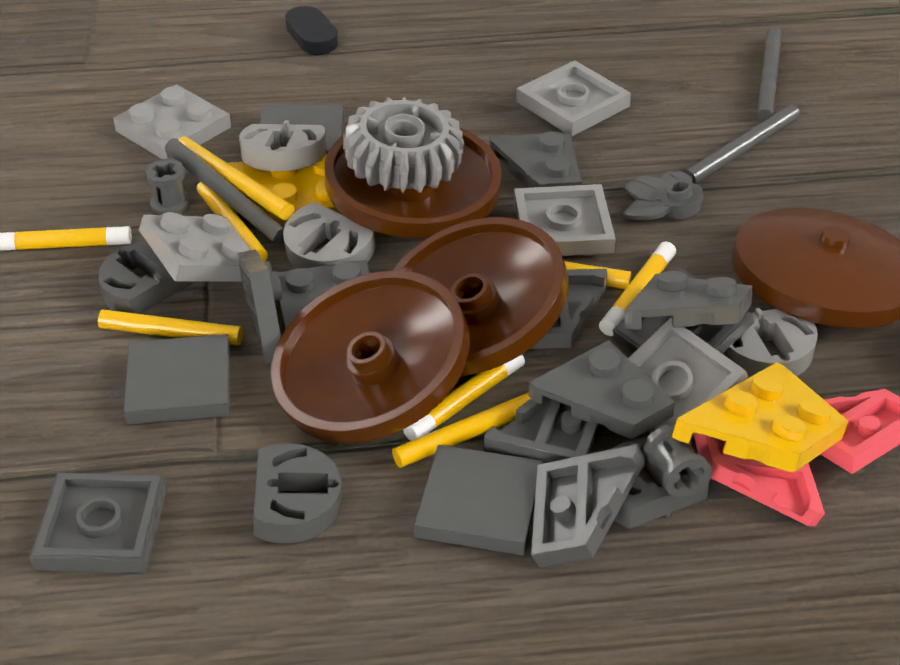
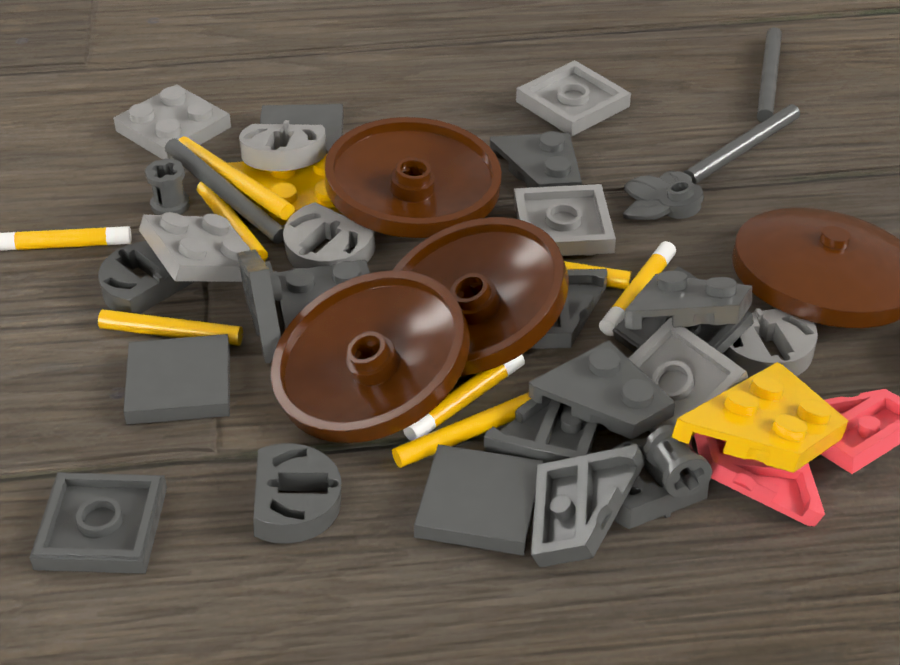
black tile [285,6,338,55] -> none
light grey gear [343,97,464,193] -> none

